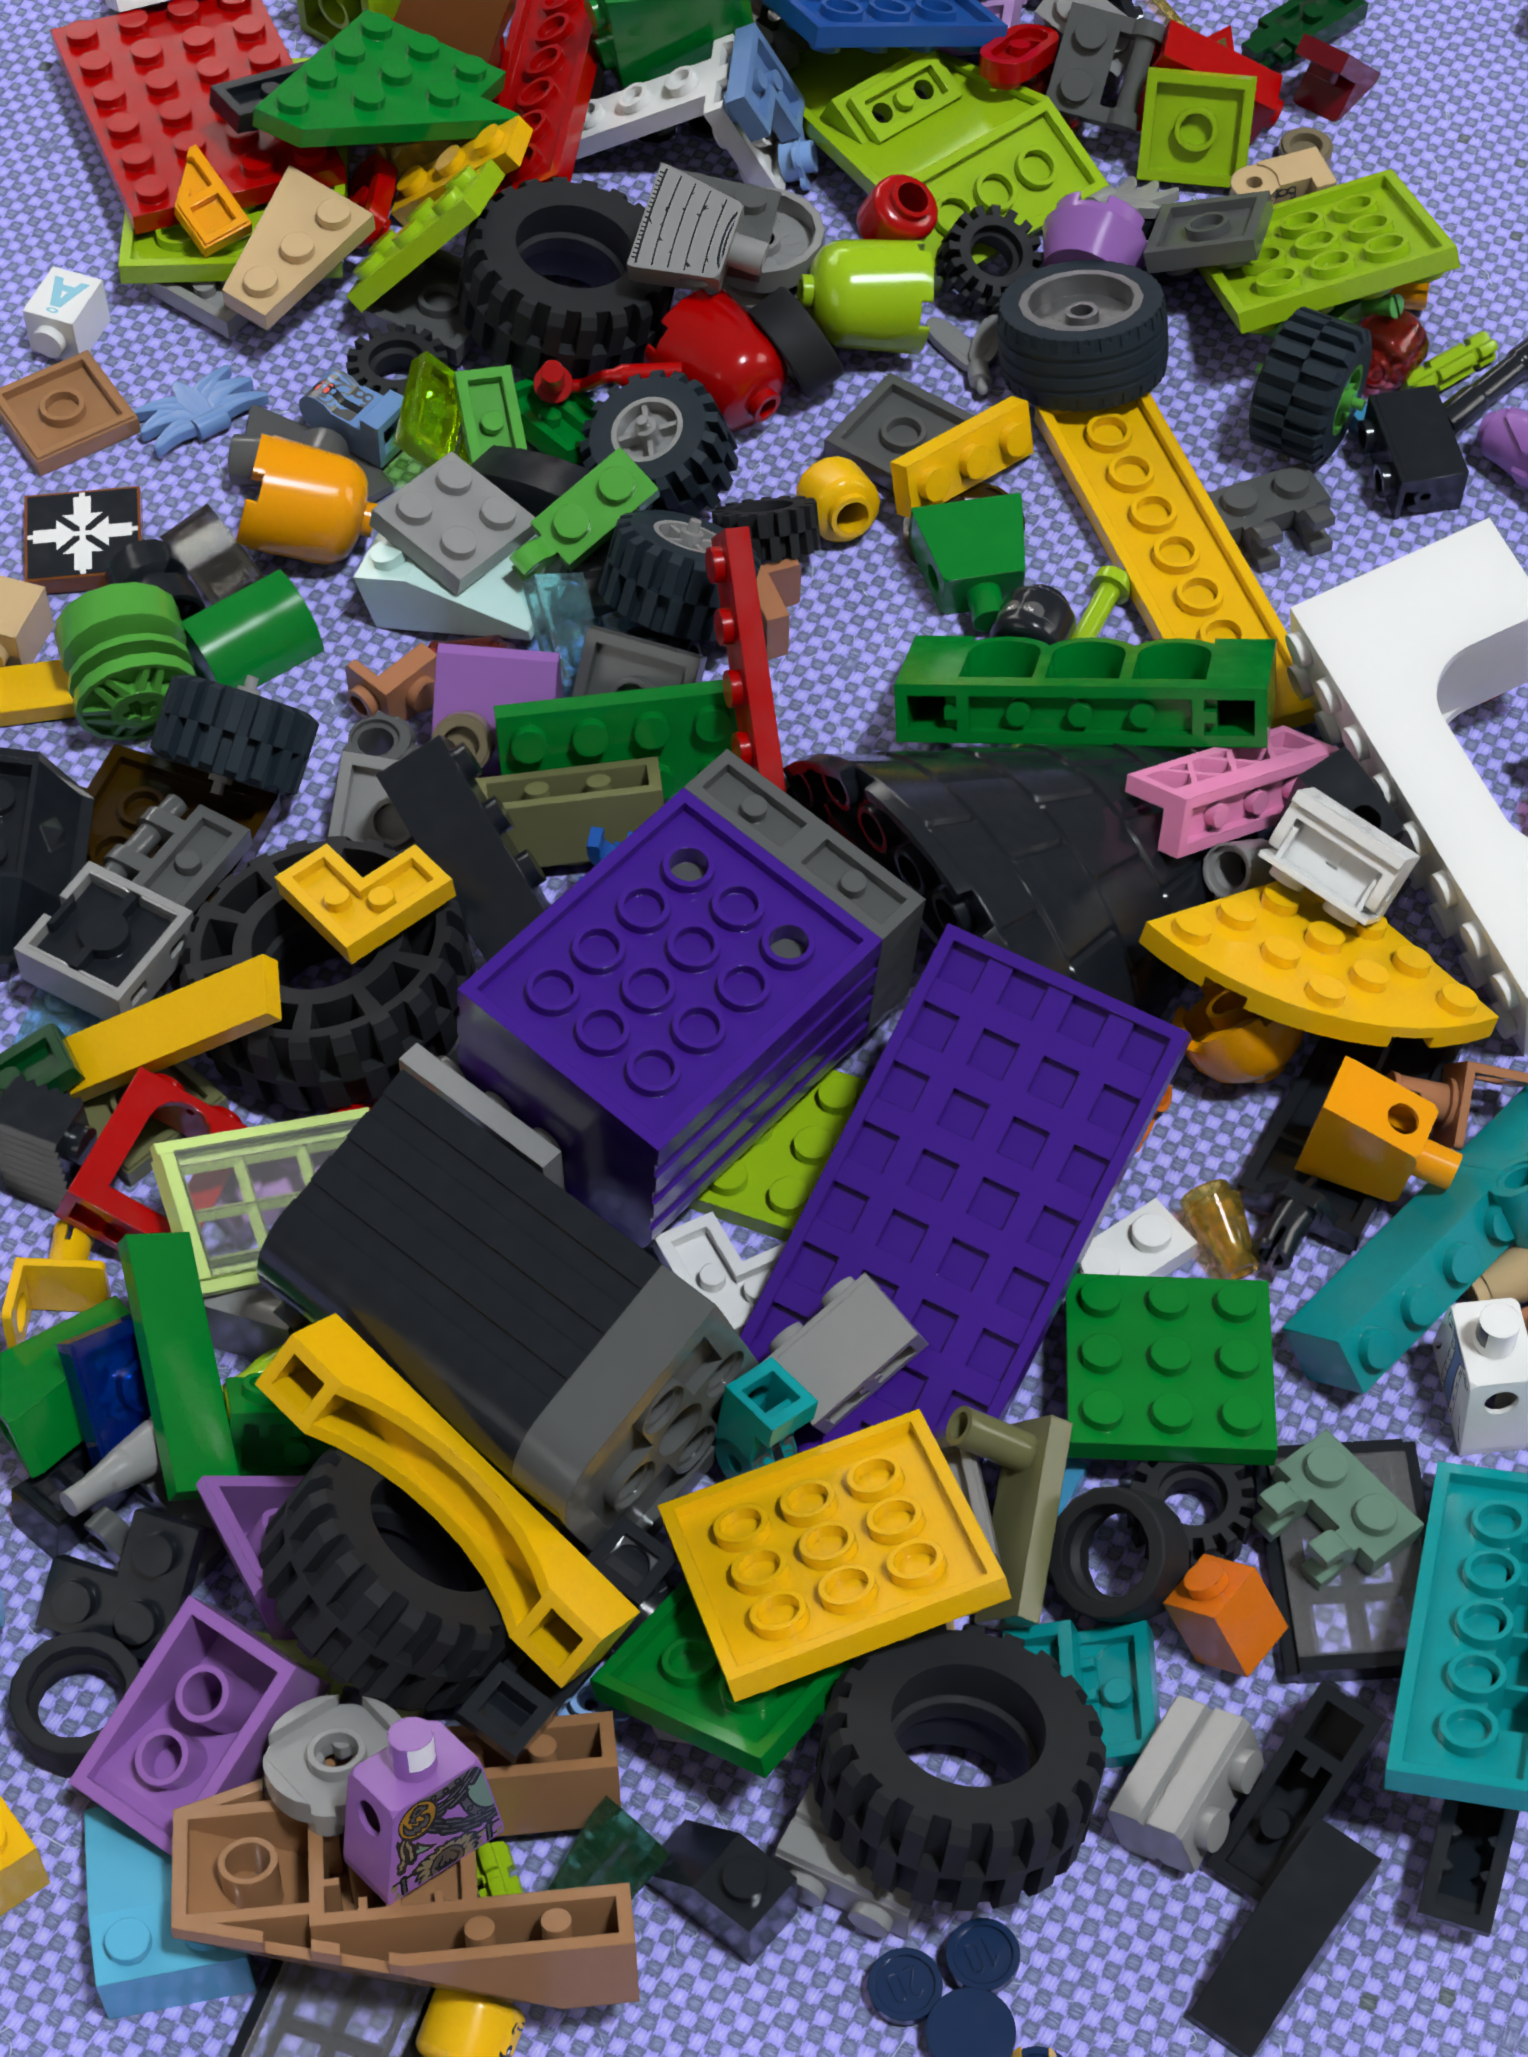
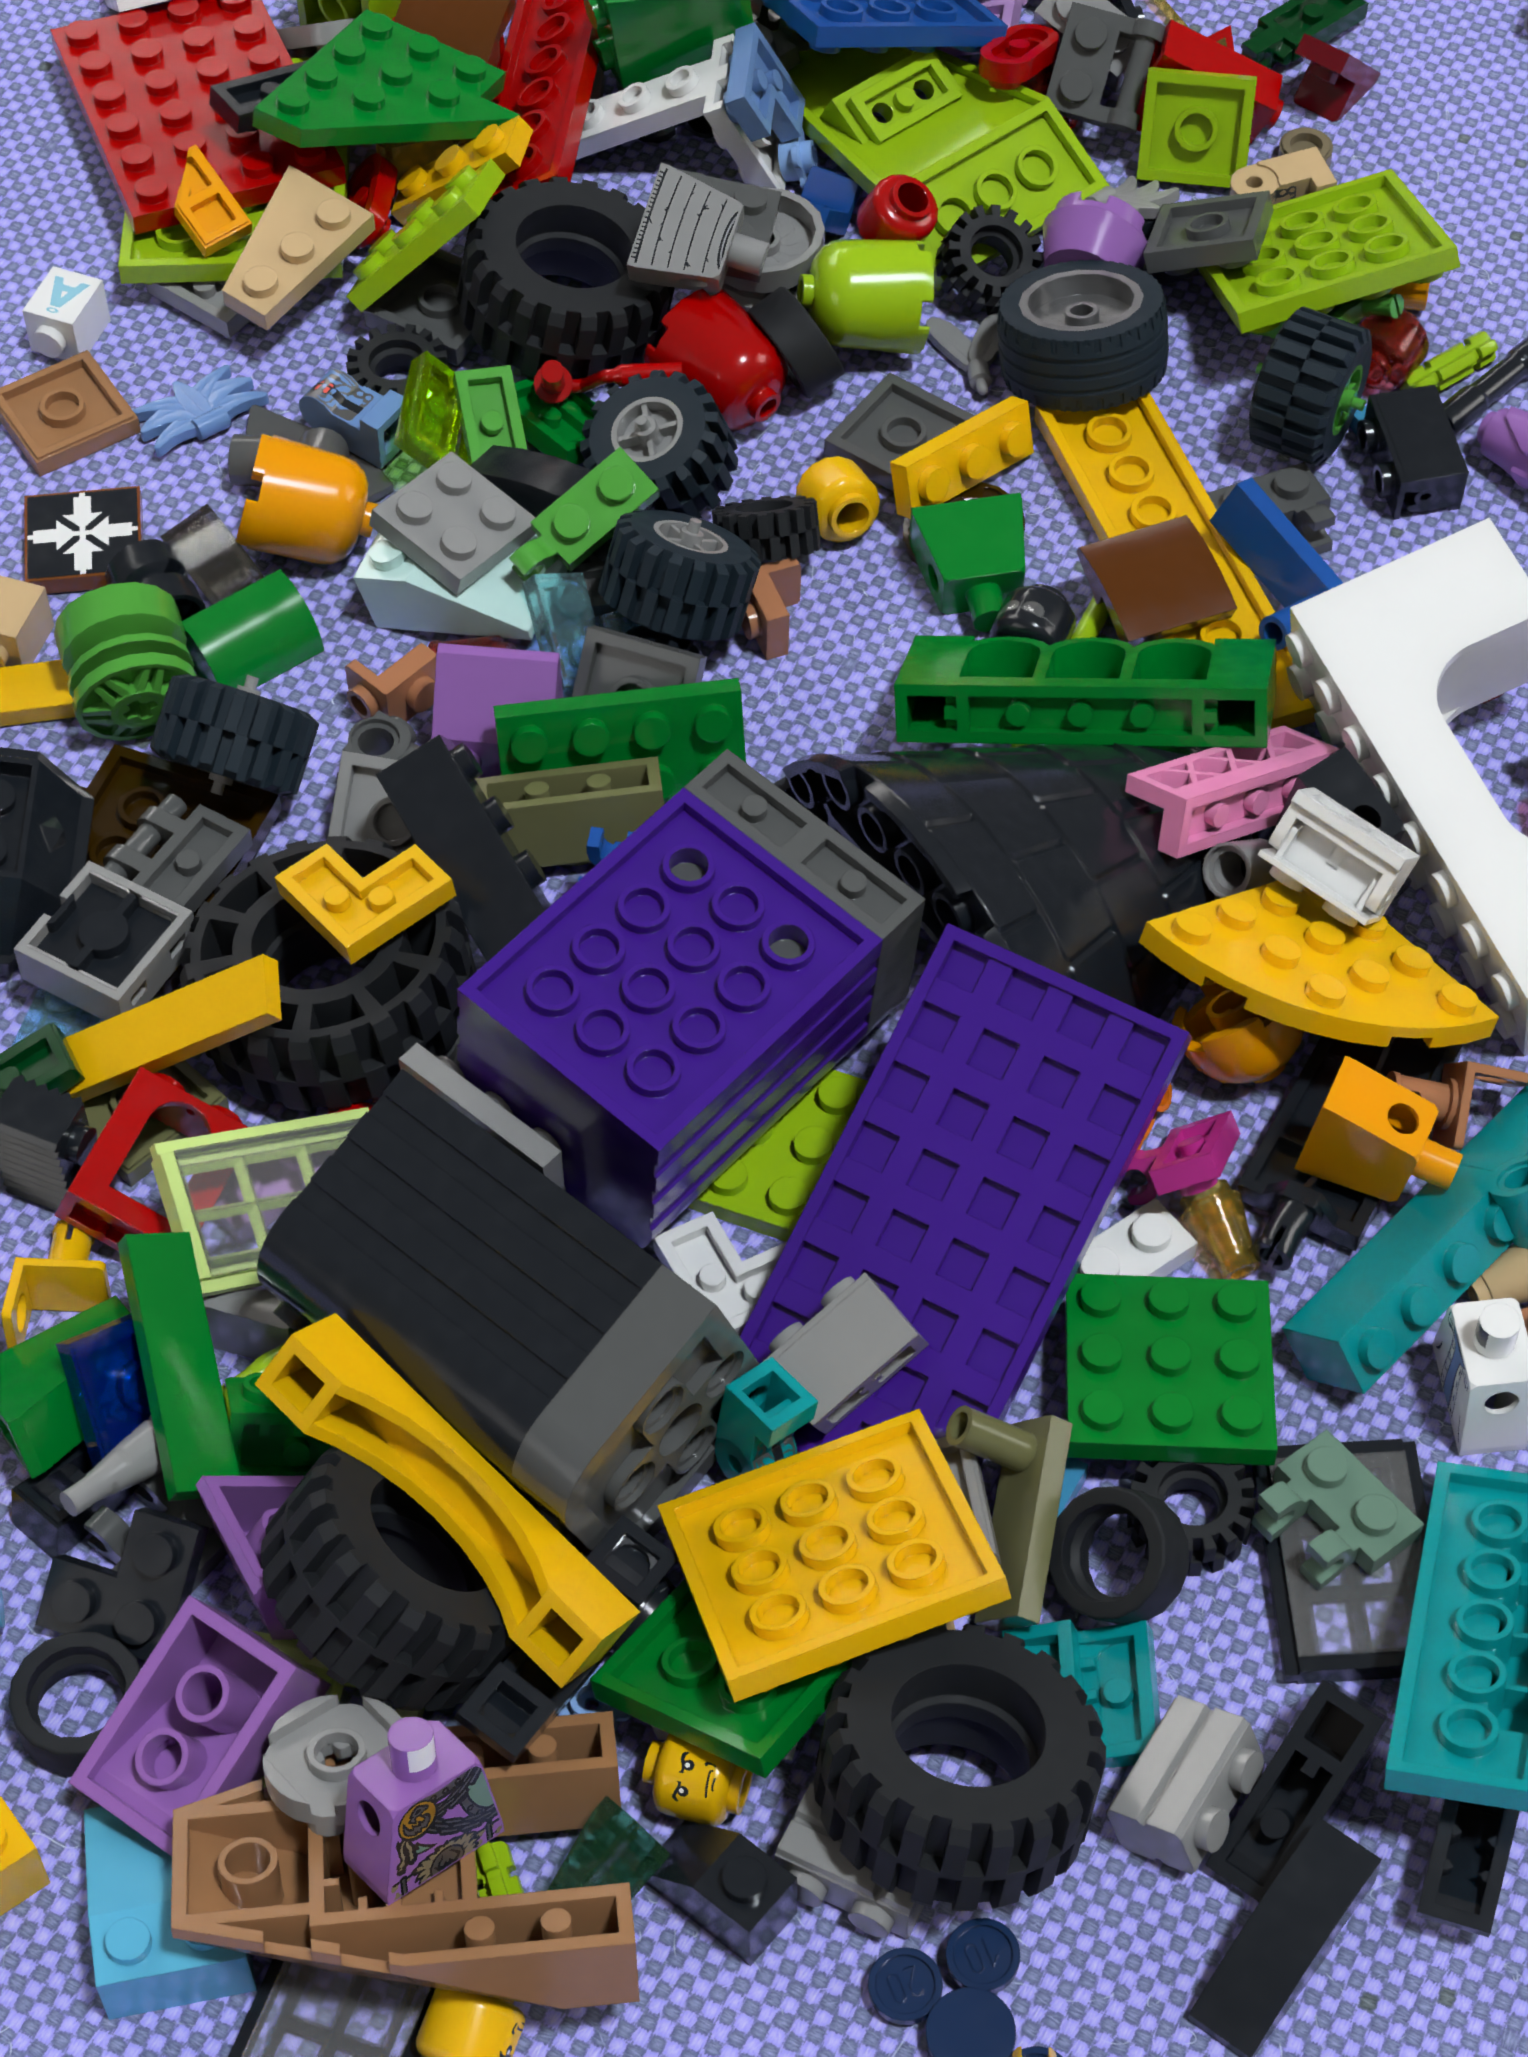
dark tan tile [431,710,495,767] -> none
red plate [705,526,787,794] -> none
orange brick [1163,1554,1288,1678] -> none
none -> light grey plate [276,18,355,58]
none -> yellow head [642,1734,753,1827]
none -> blue bracket [799,166,861,235]
none -> reddish brown slope [1076,515,1237,646]
none -> dark pink plate [1126,1110,1241,1205]
none -> blue piece [1209,477,1343,651]

